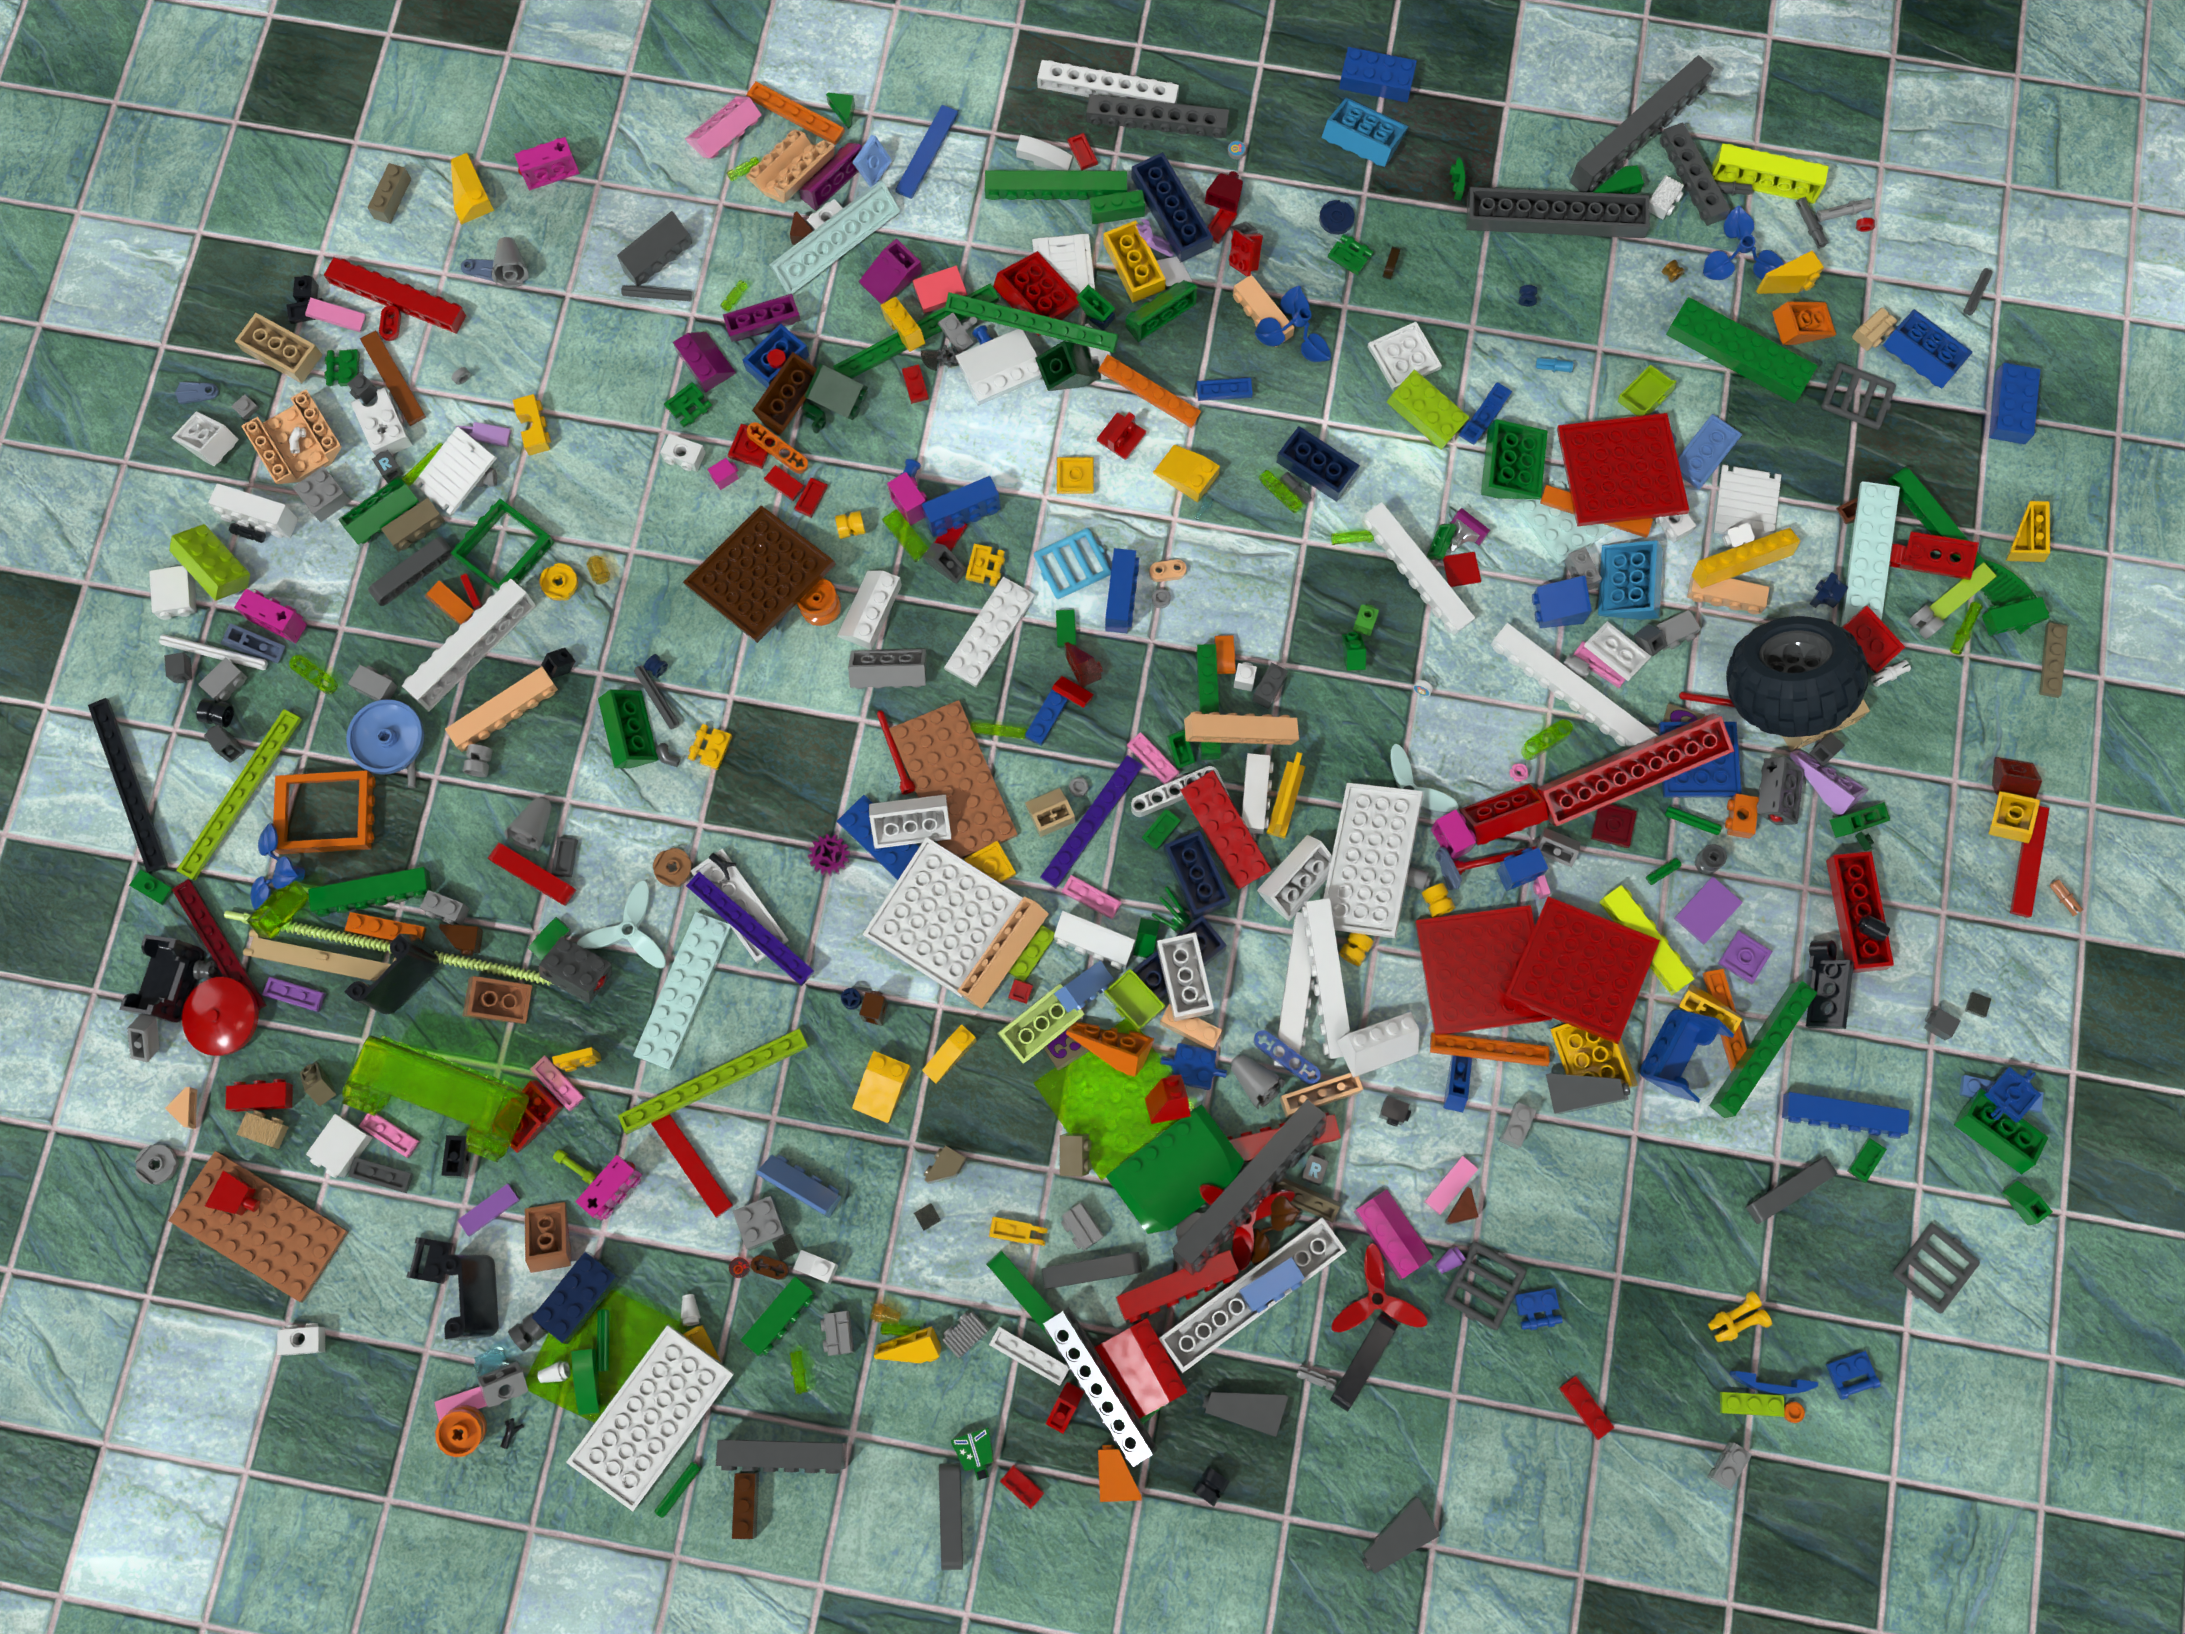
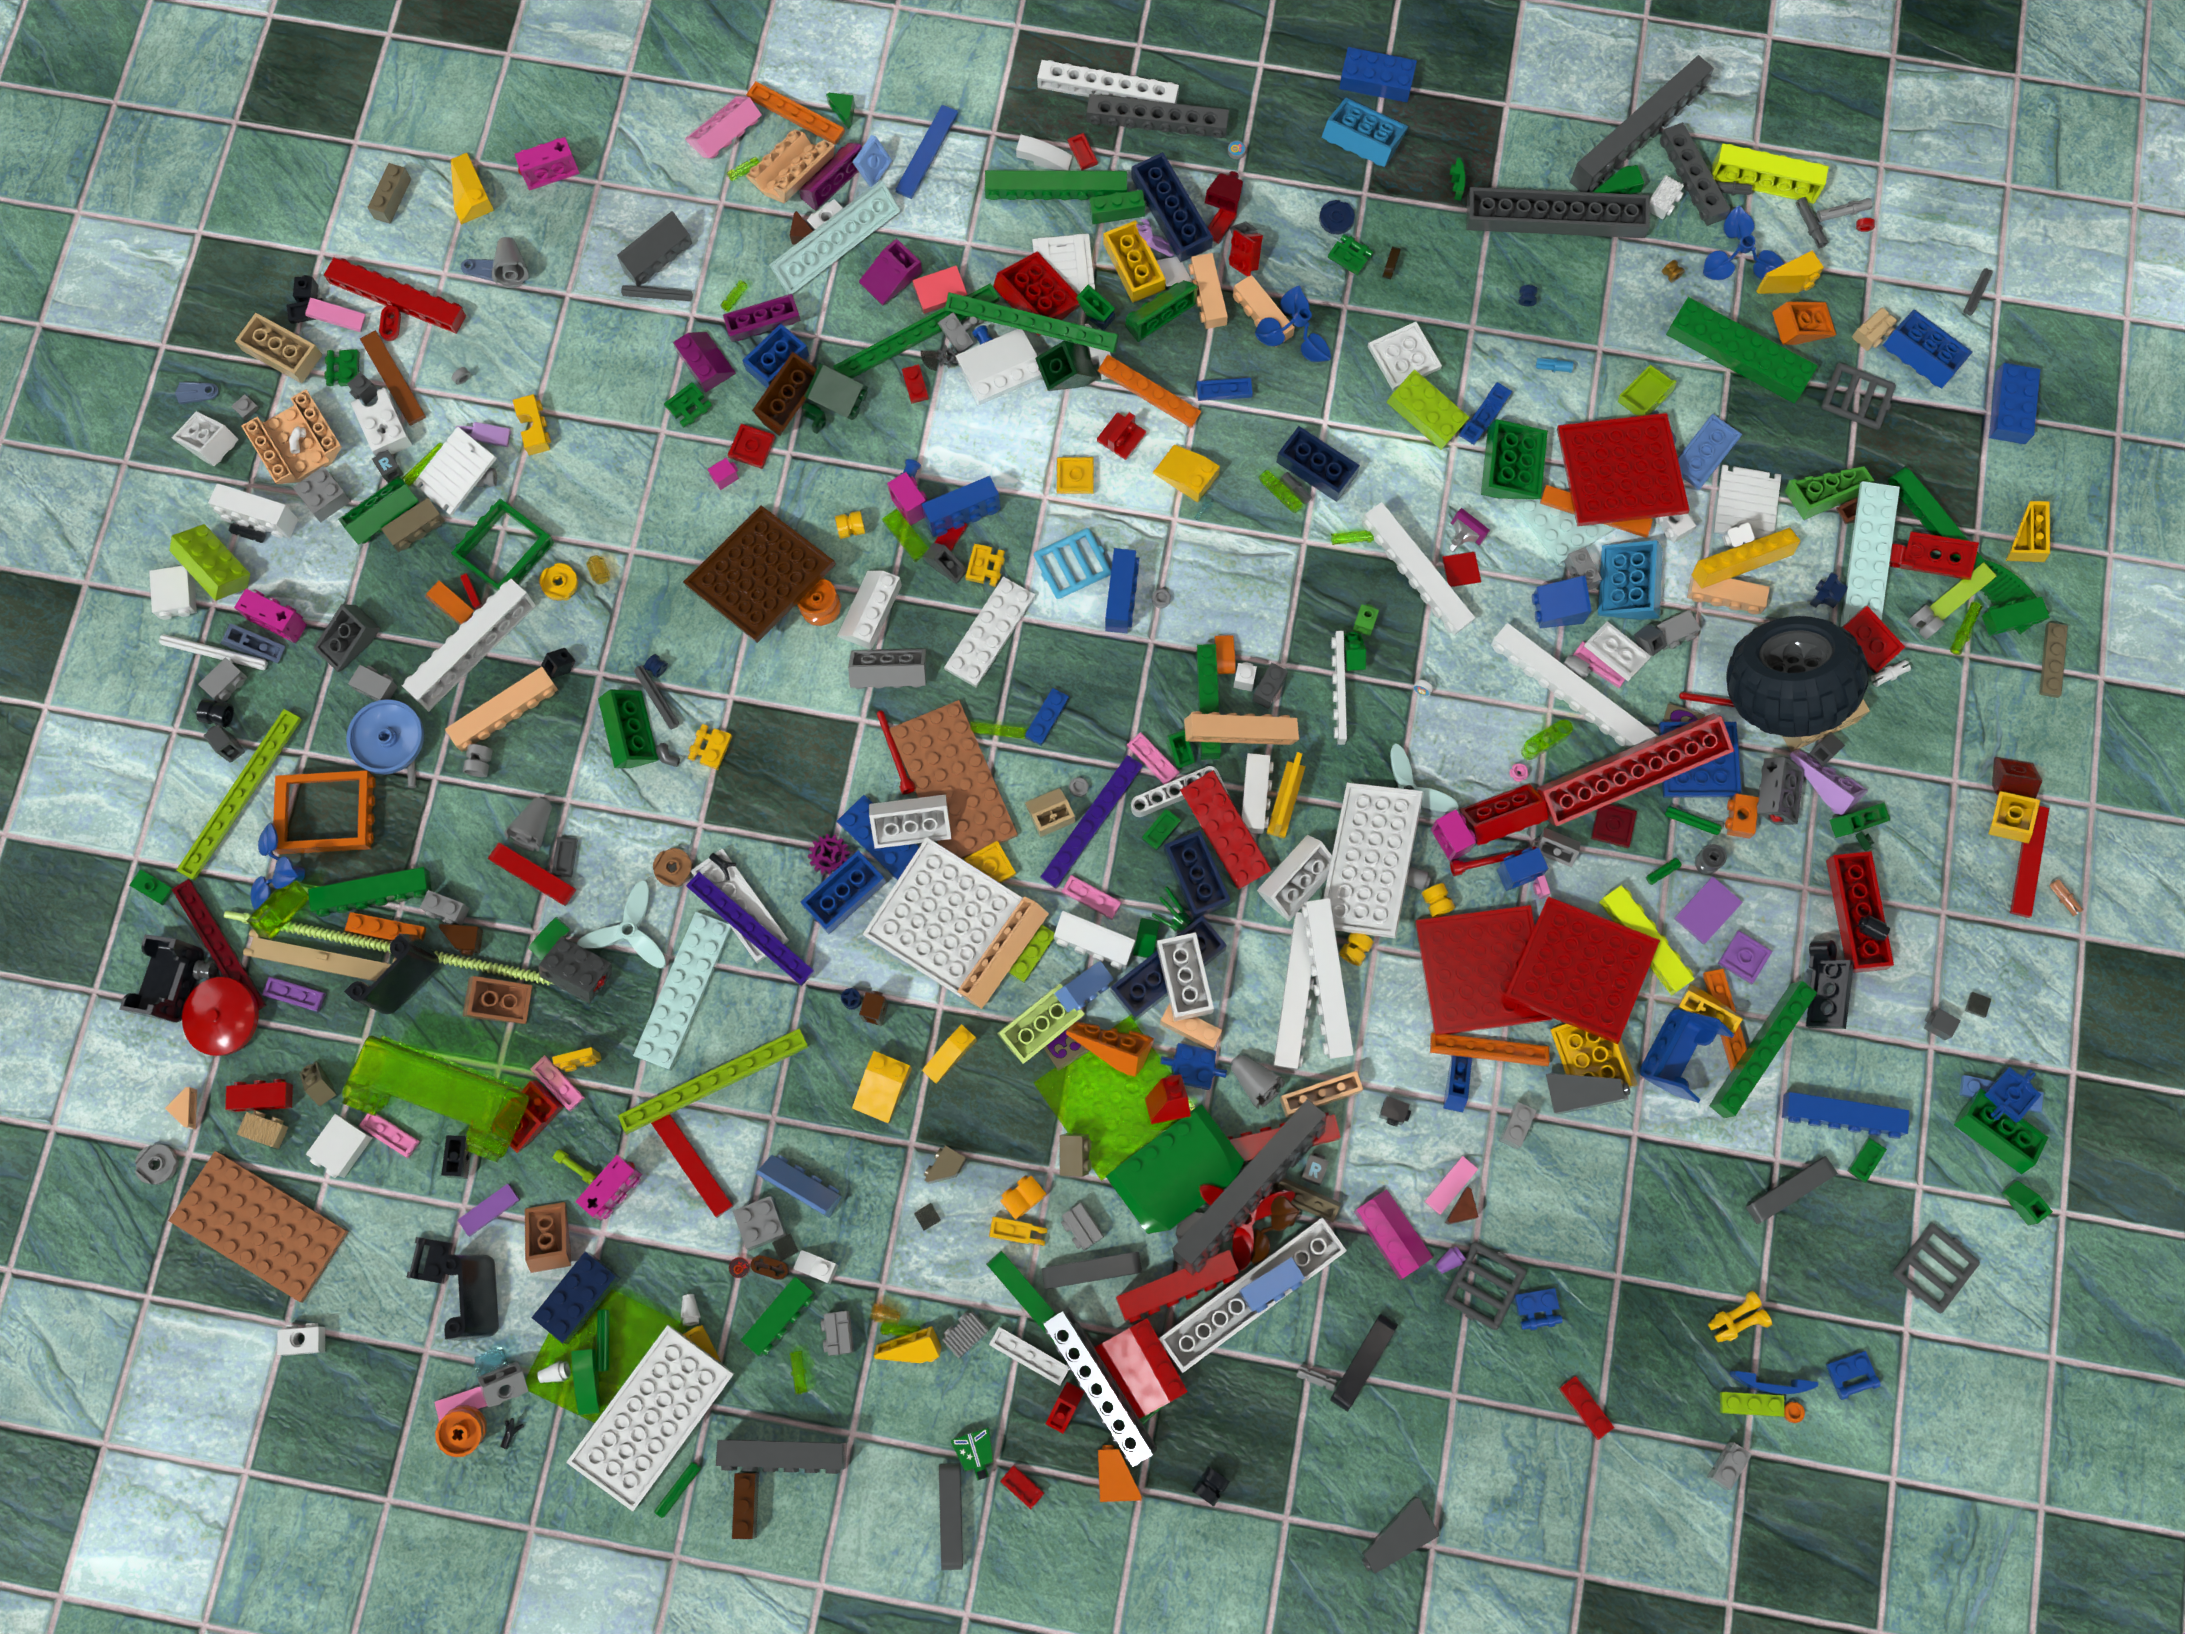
black plate [88,698,168,874] -> none
light grey brick [127,1014,160,1062] -> none
dark grey brick [164,652,192,683] -> none
red torso [205,1171,260,1215] -> none
clear neon green beam [289,655,338,694] -> none
dark grey plate [348,1157,413,1194] -> none
dark grey beam [368,537,453,606] -> none
dark grey wheel [508,1312,548,1351] -> none
white brick [660,434,706,472] -> none
orange beam [747,422,808,474] -> none
red tile [764,465,804,501] -> none
red tile [767,349,786,369] -> none
red tile [794,478,828,518] -> none
yellow arch [880,297,925,352] -> none
red plate [1008,978,1033,1004] -> none
red tile [1052,676,1094,708] -> none
green tile [1056,609,1076,648] -> none
clear red slope [1064,642,1103,687] -> none
lime container [1104,969,1165,1032] -> none
light nougat plate [1149,559,1186,582] -> none
dark grey slope [1202,1392,1288,1437] -> none
blue beam [1254,1030,1321,1085] -> none
red piece [1331,1243,1428,1332] -> none
white slope [1337,1012,1419,1078] -> none
green plate [1426,524,1457,560] -> none
sand blue piece [1435,847,1462,890] -> none
none -> dark grey slope [313,604,380,672]
none -> blue brick [800,850,886,935]
none -> light orange brick [1000,1175,1047,1221]
none -> light nougat brick [1188,253,1228,329]
none -> white plate [1331,631,1347,745]
none -> bright green wedge [1785,466,1874,520]

